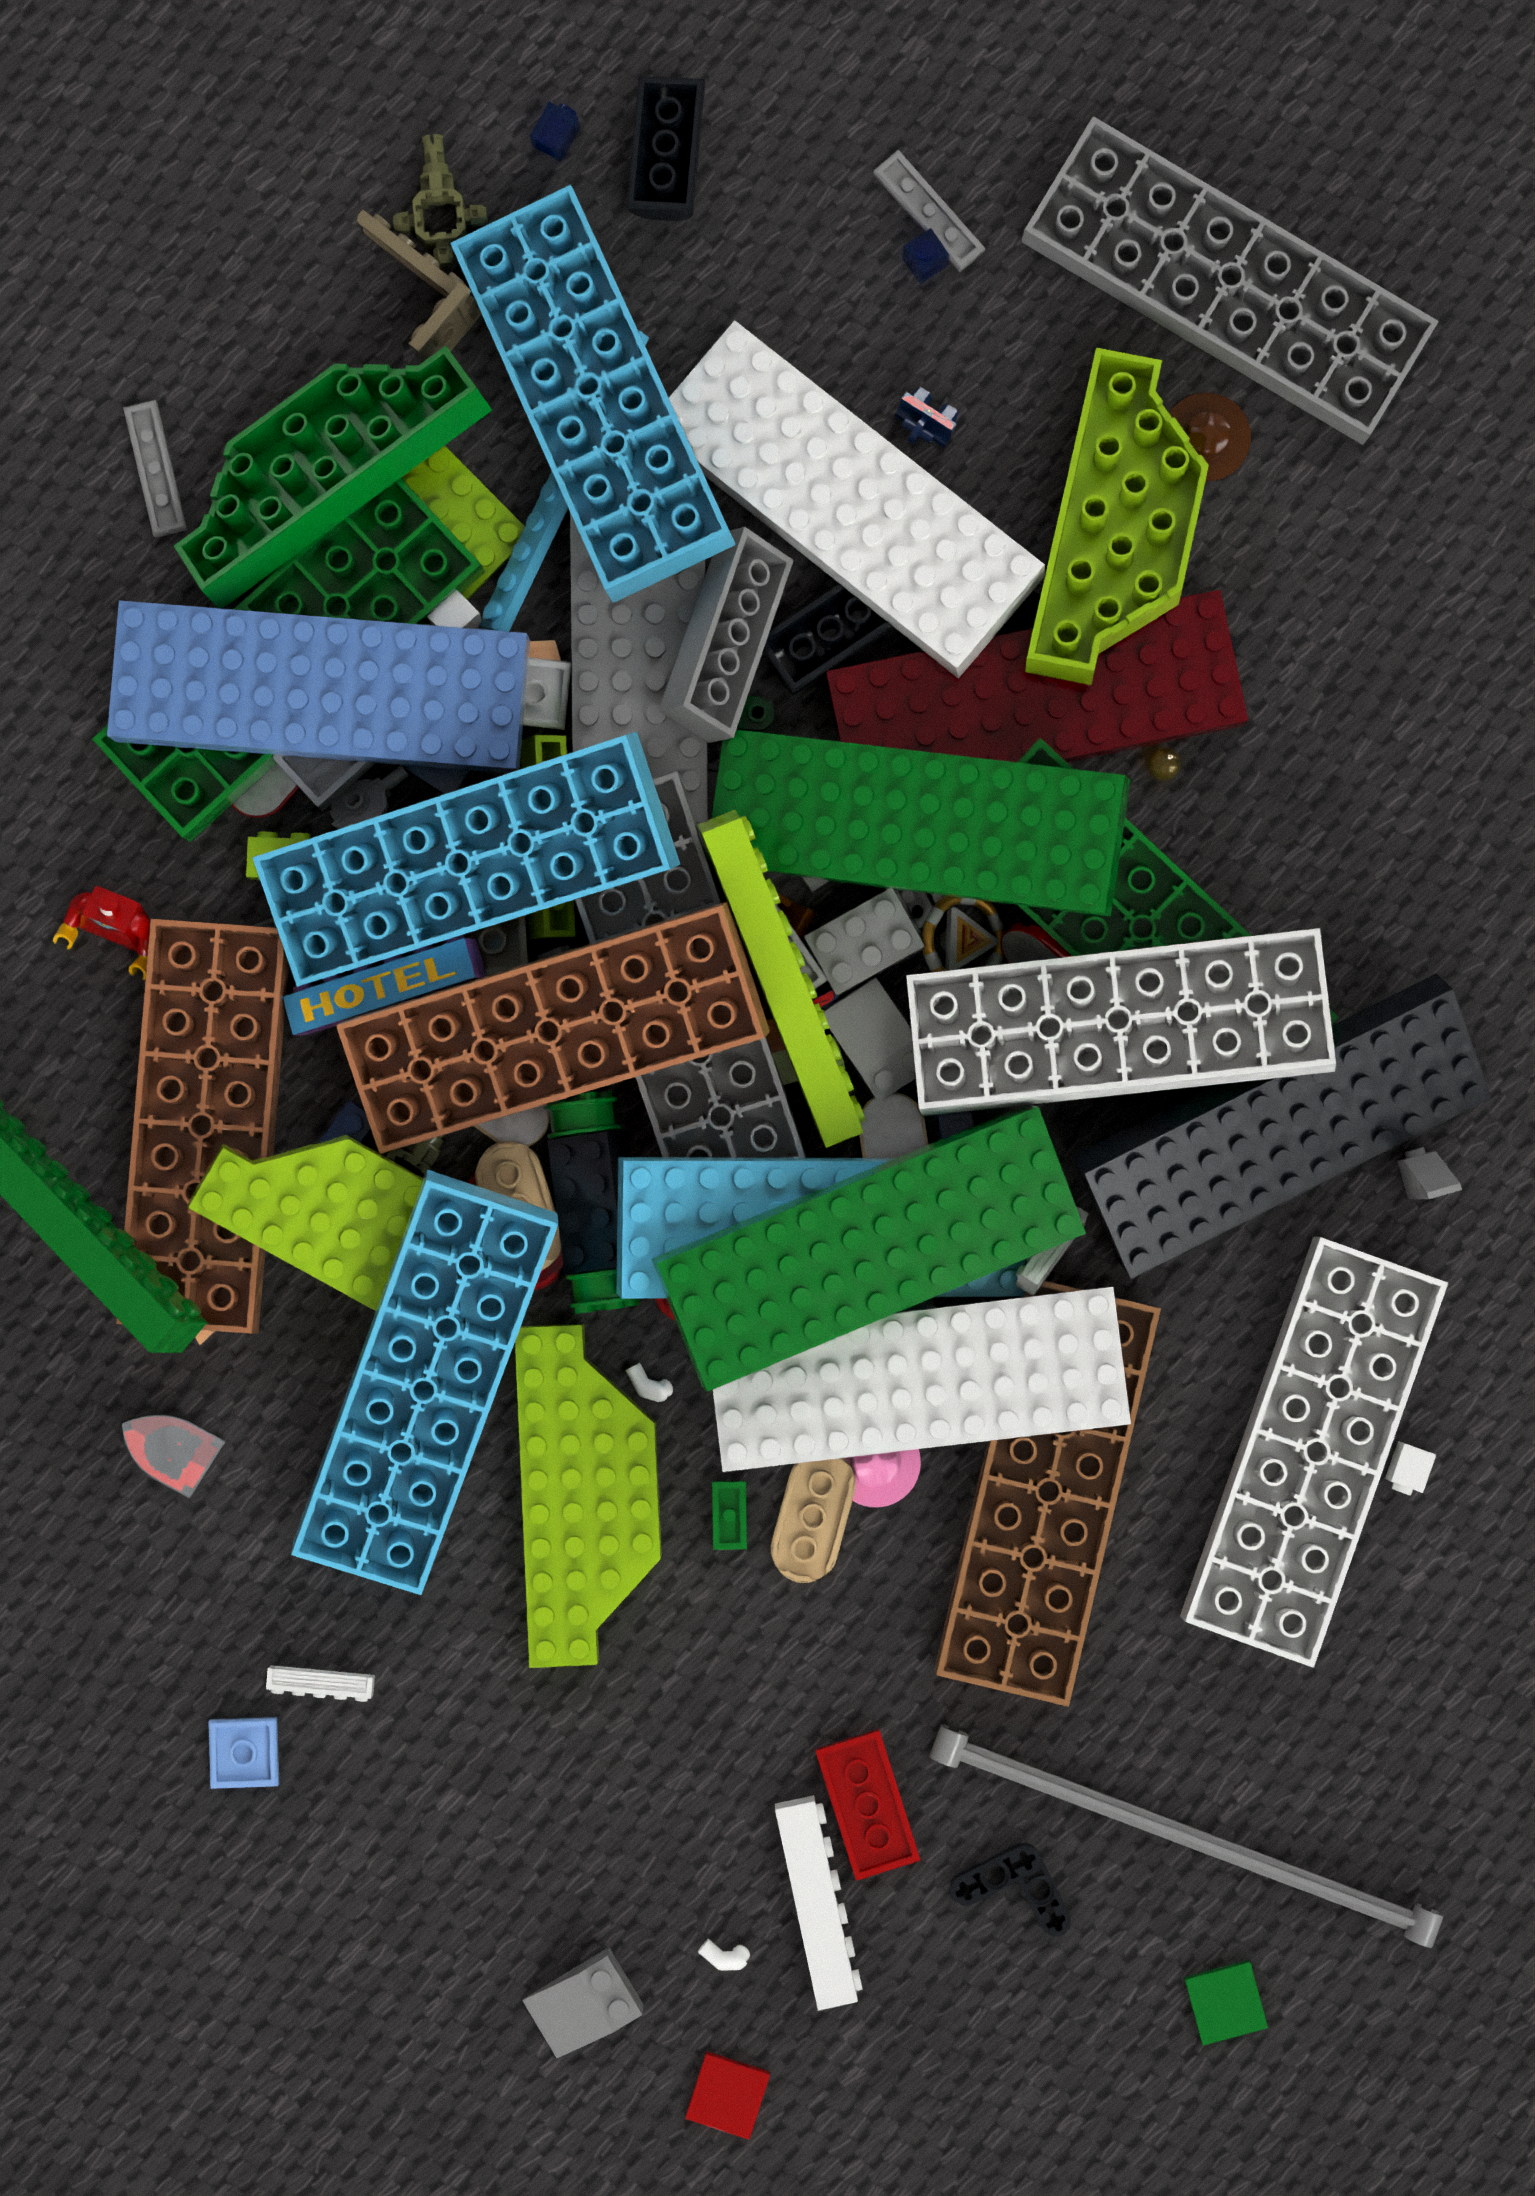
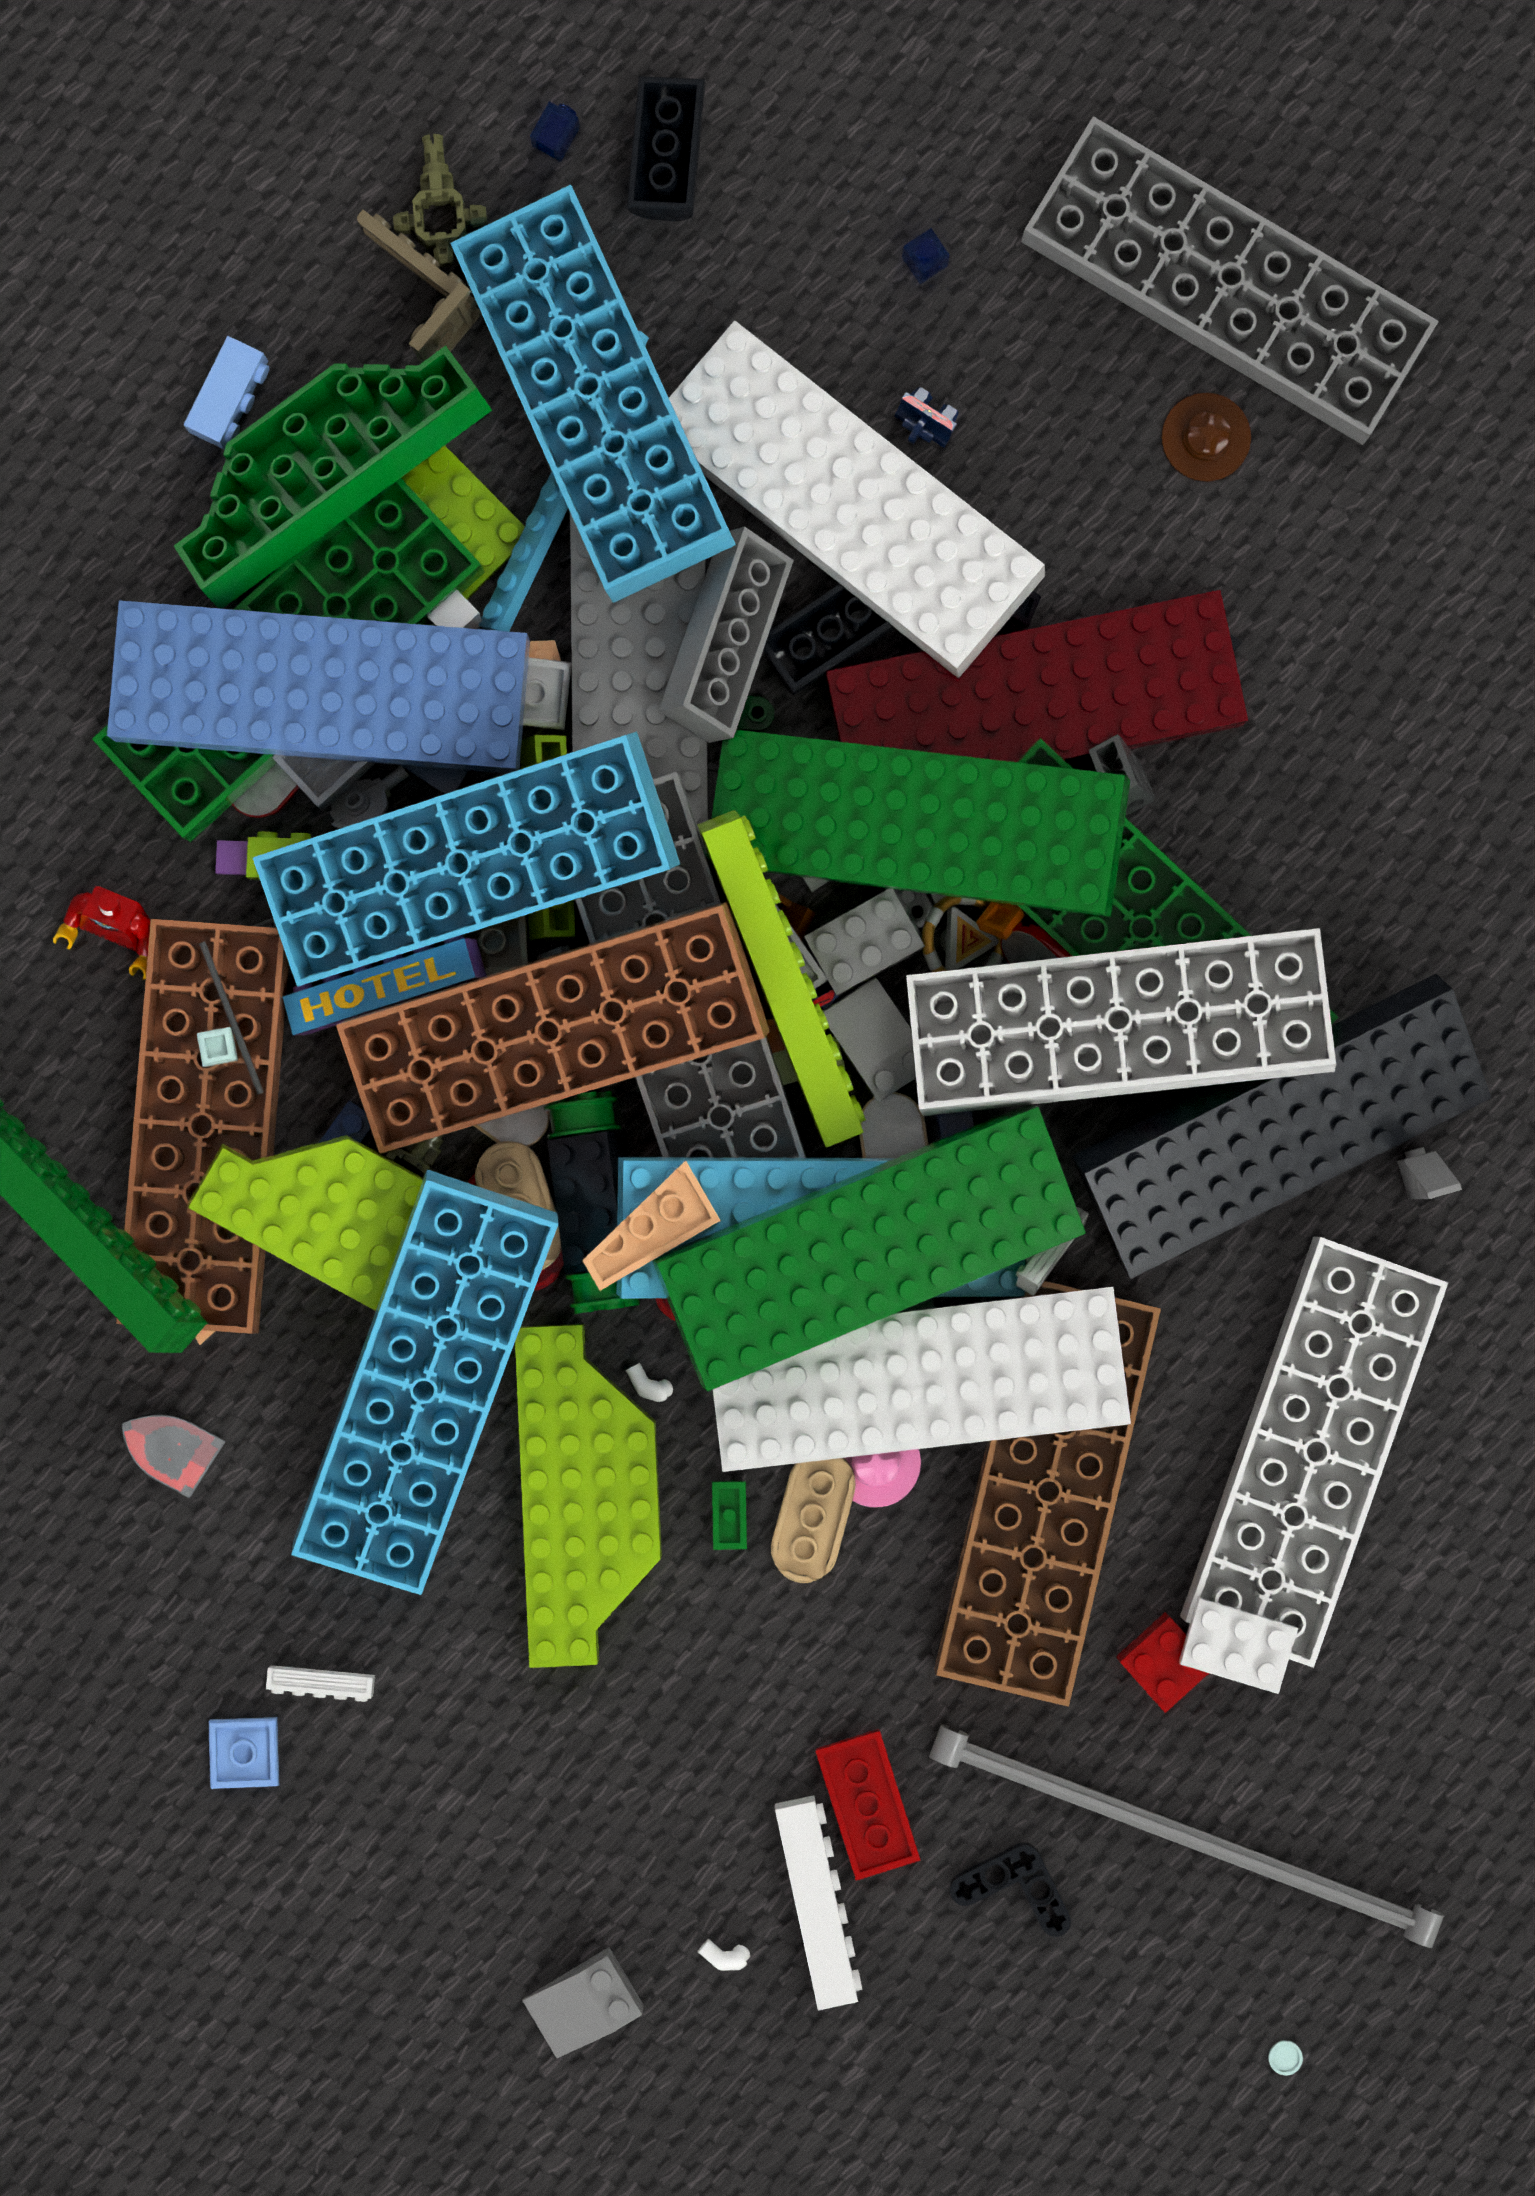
light grey tile [123,400,187,538] -> none
red tile [685,2051,770,2140] -> none
light grey tile [873,150,985,272] -> none
lime brick [1025,348,1209,685] -> none
clear yellow tile [1147,748,1181,782] -> none
green tile [1184,1960,1268,2046] -> none
white brick [1385,1441,1436,1496] -> none
none -> light blue brick [184,336,269,450]
none -> light aqua tile [197,1027,238,1067]
none -> dark grey piece [199,942,264,1095]
none -> medium lavender tile [215,840,248,876]
none -> light nougat wing [582,1161,721,1291]
none -> orange tile [976,902,1025,940]
none -> dark grey torso [1089,734,1155,815]
none -> red brick [1116,1612,1209,1713]
none -> white plate [1179,1597,1298,1694]
none -> light aqua piece [1268,2040,1303,2075]

